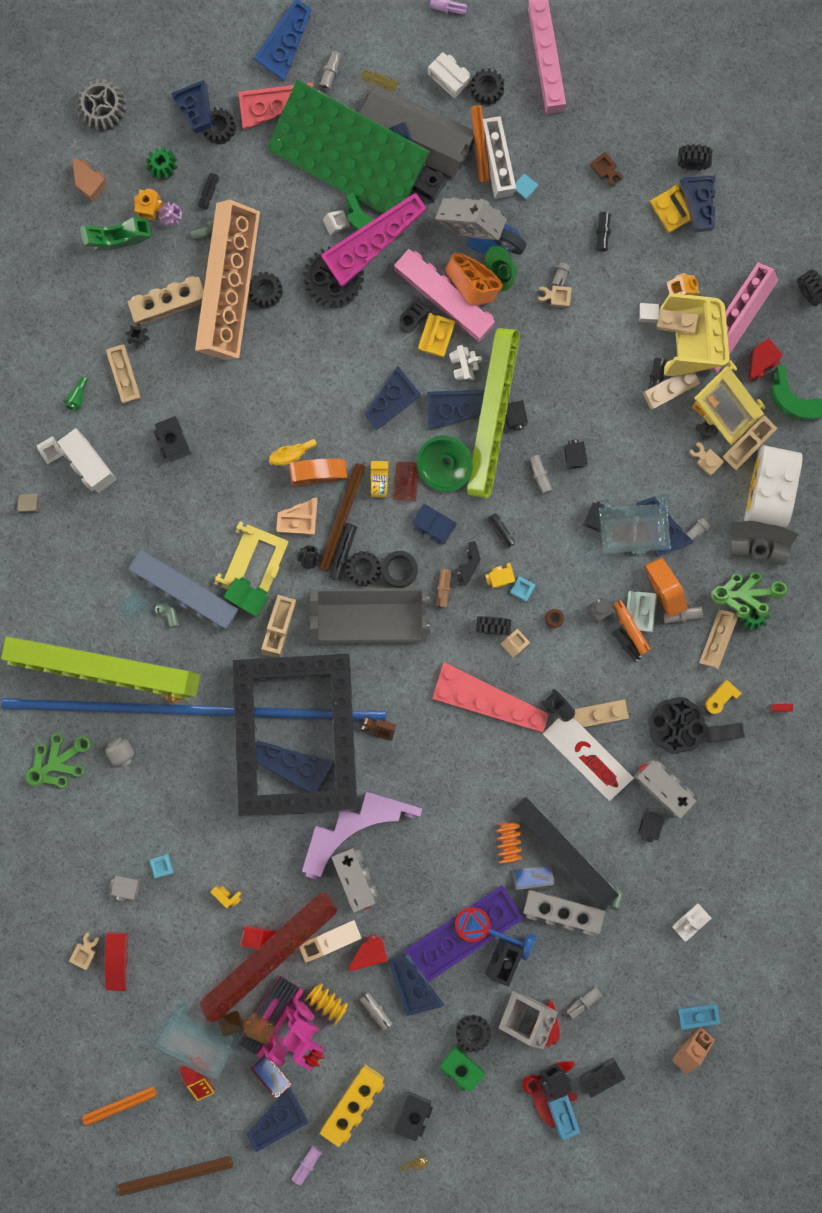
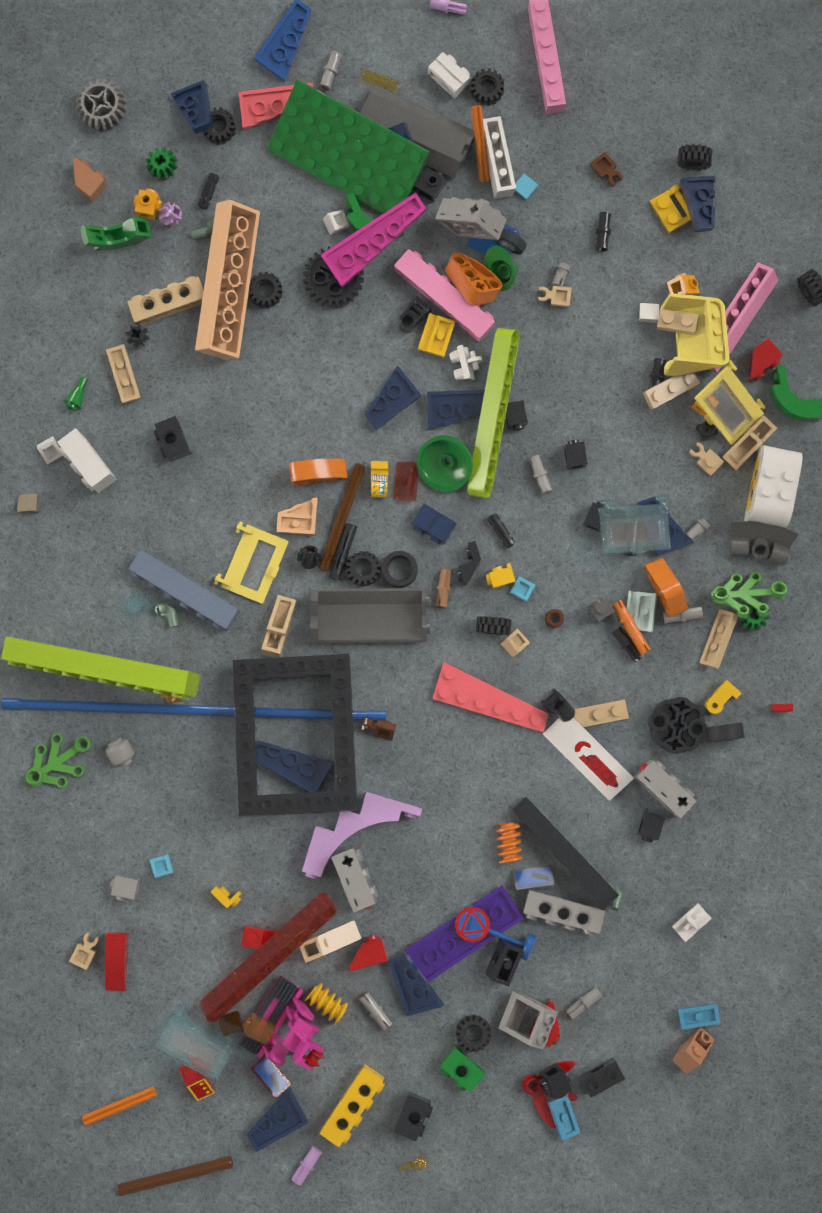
green brick [224,576,269,617] -> none
yellow piece [269,439,317,466] -> none

